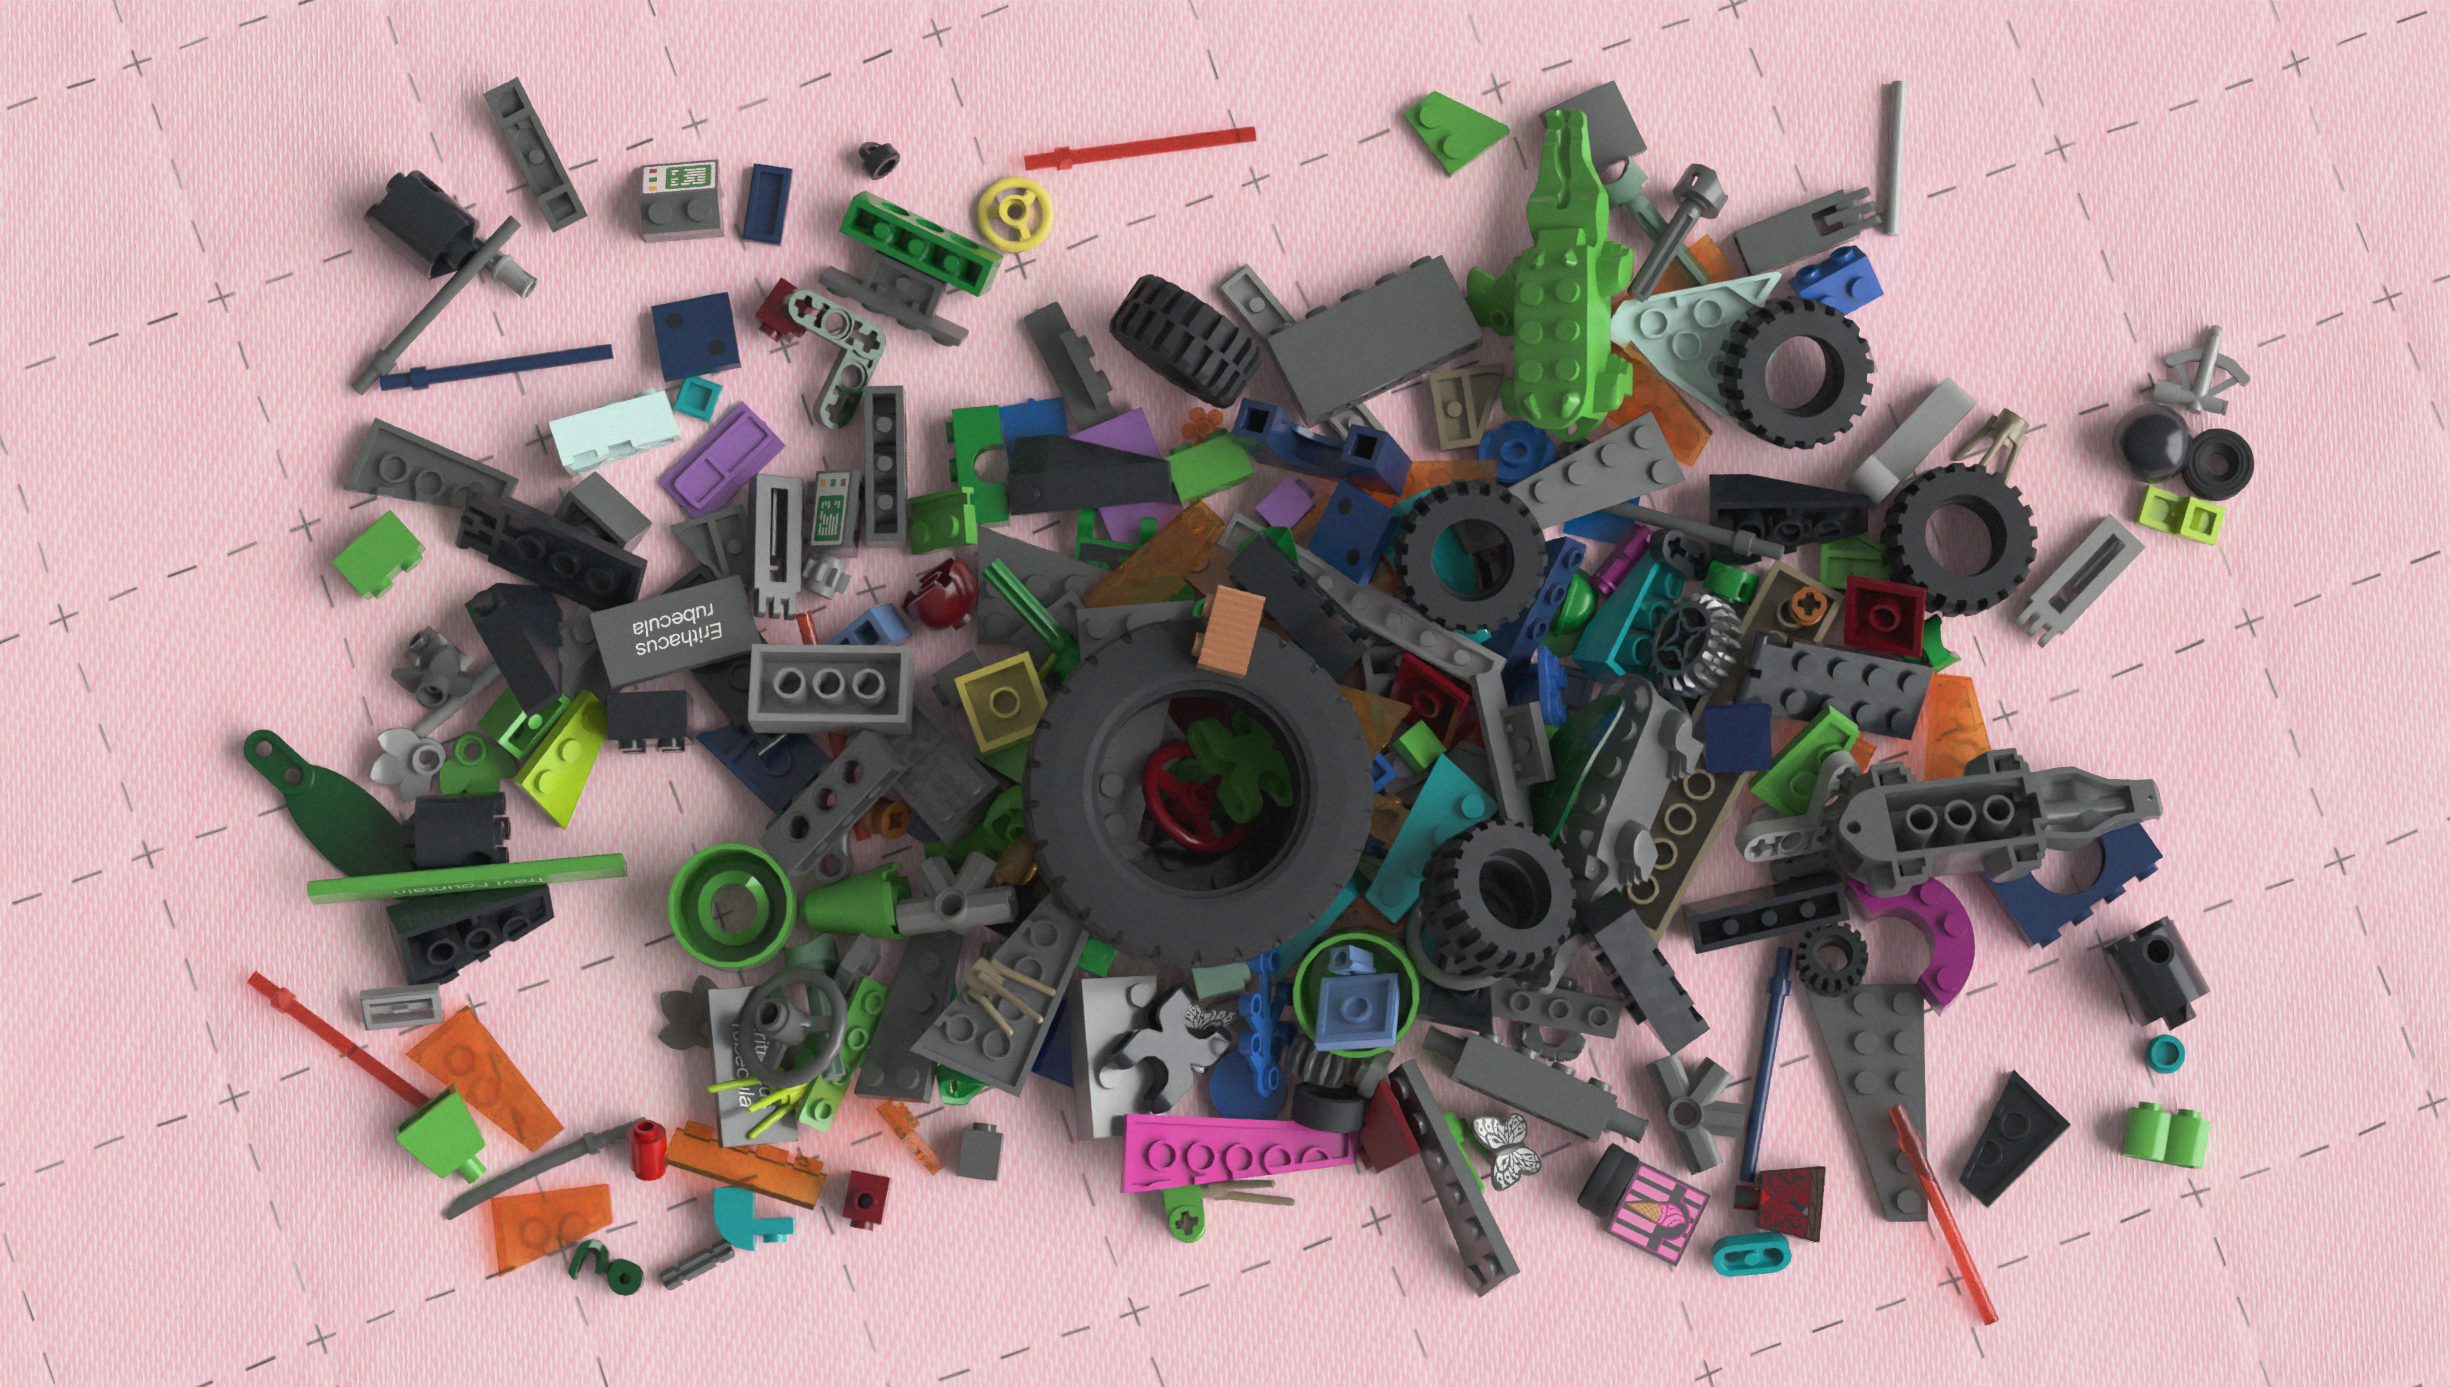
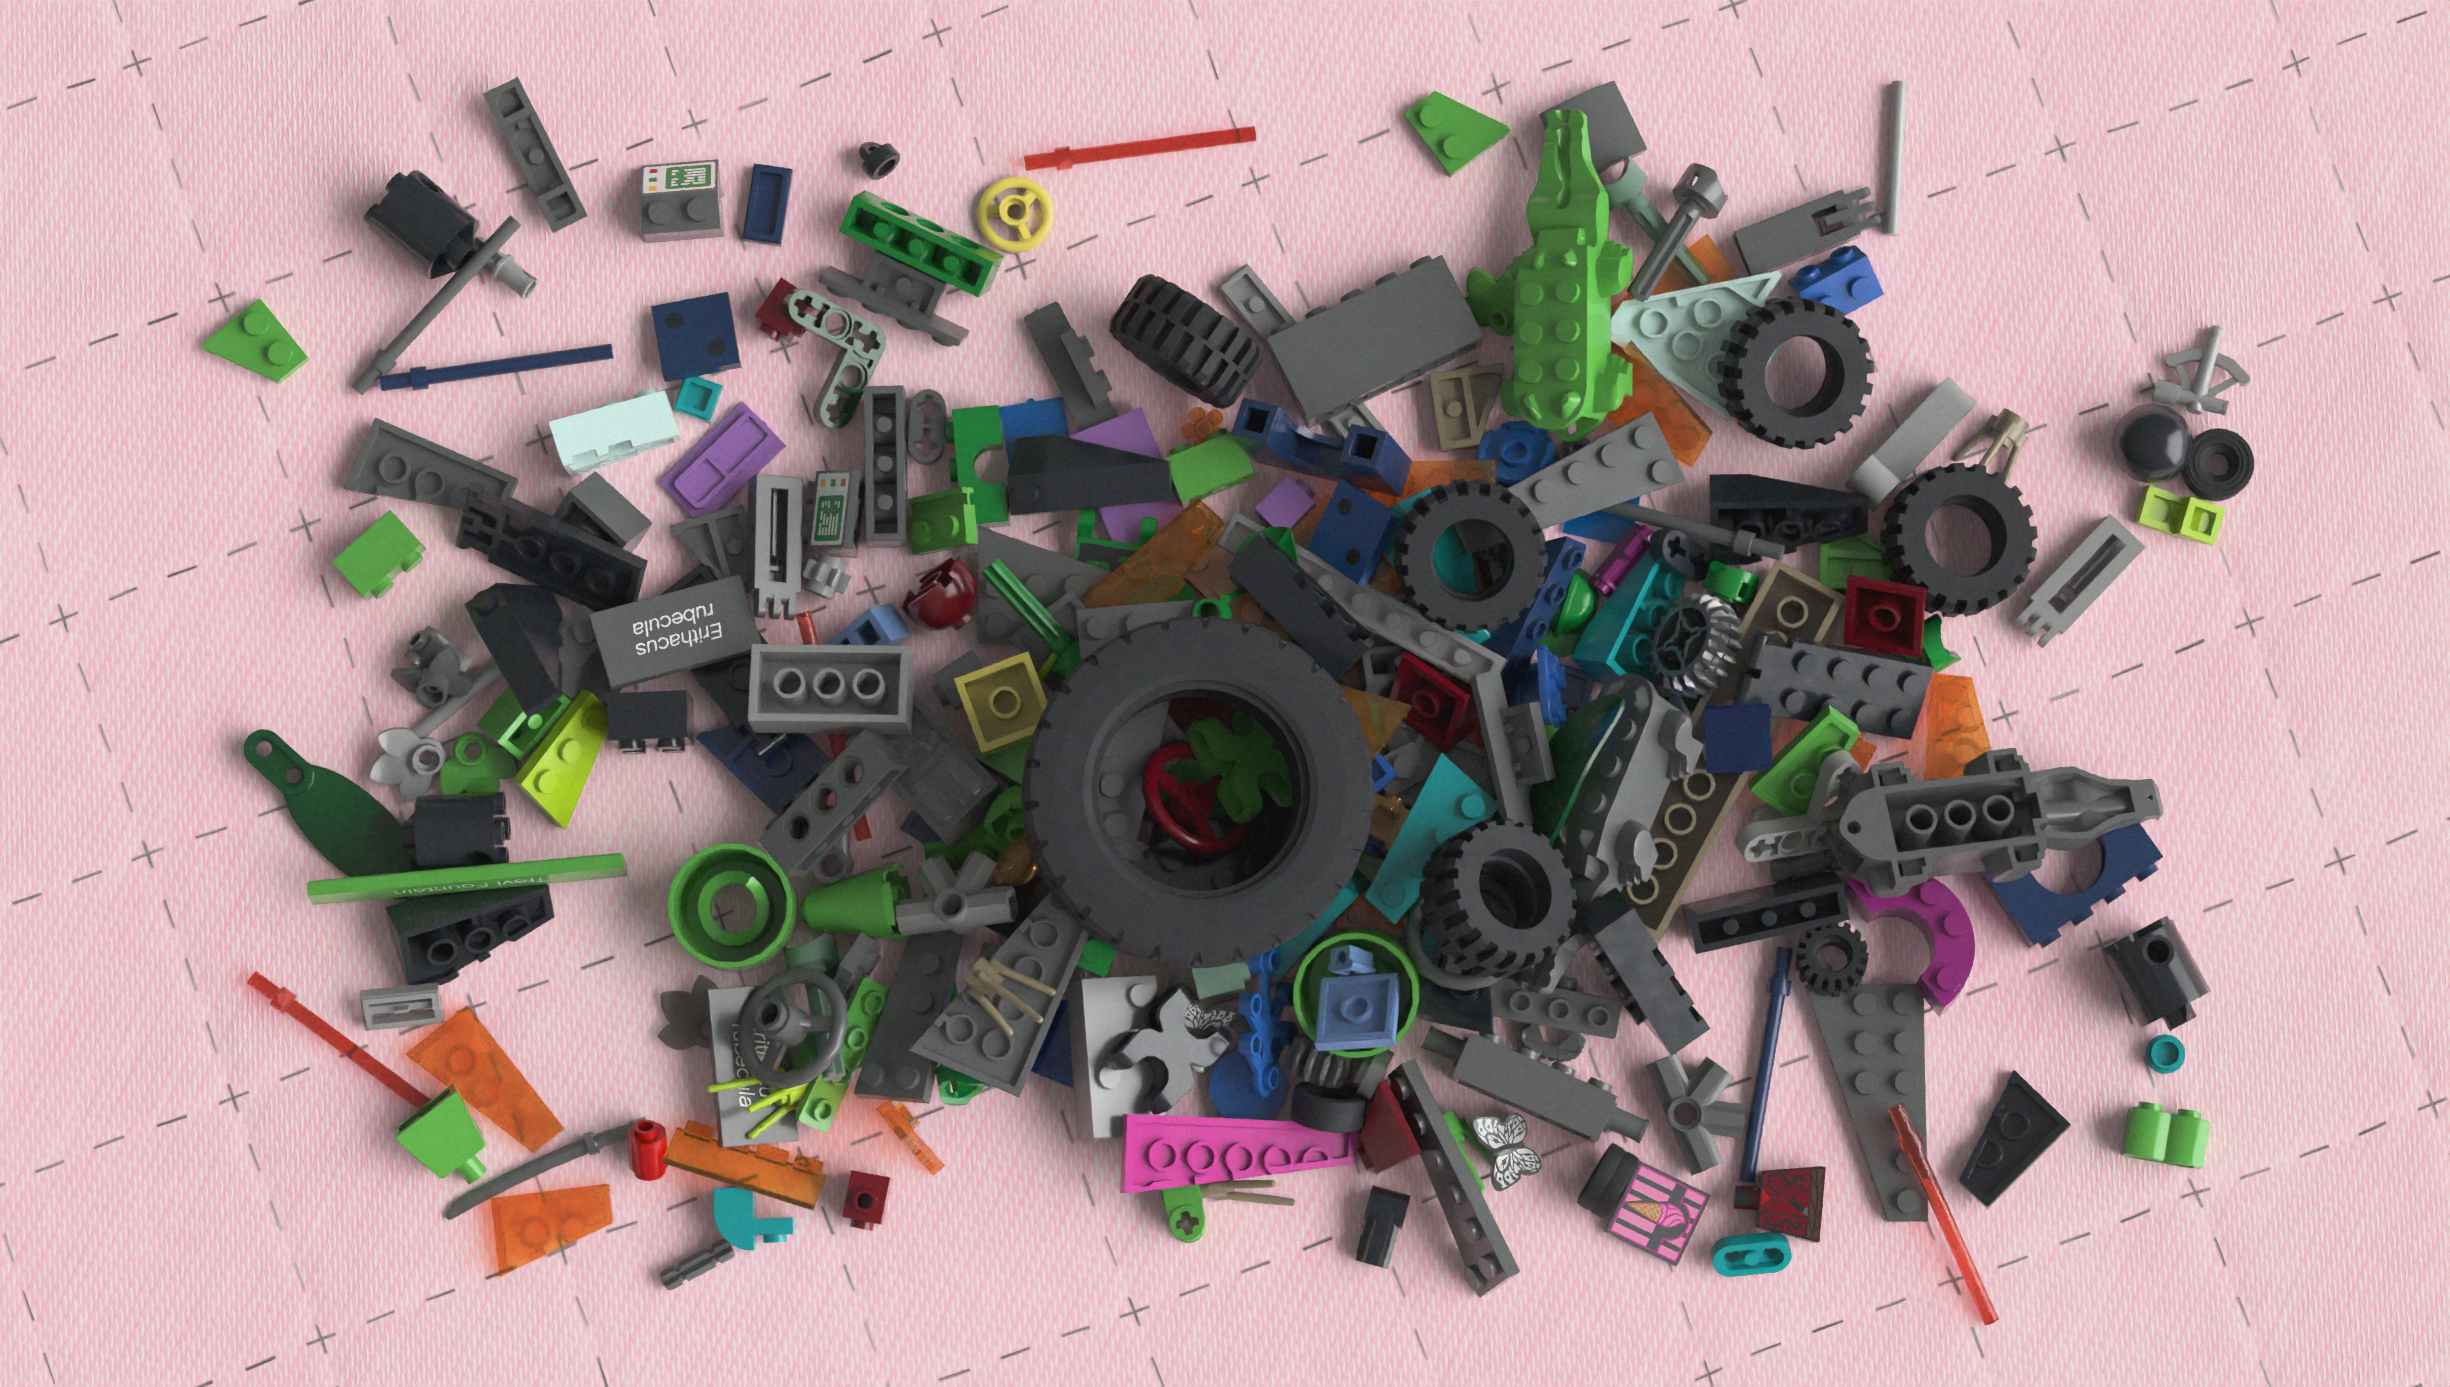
dark green leg [568,1240,645,1296] -> none
dark orange wheel [860,796,910,840] -> none
dark grey brick [957,1122,1004,1182] -> none
nougat brick [1191,585,1266,680] -> none
bright green tile [1392,719,1447,775] -> none
dark orange bush [1788,586,1827,626] -> none
none -> bright green wing [202,298,310,384]
none -> dark grey beam [908,389,947,465]
none -> black piece [1355,1185,1411,1269]

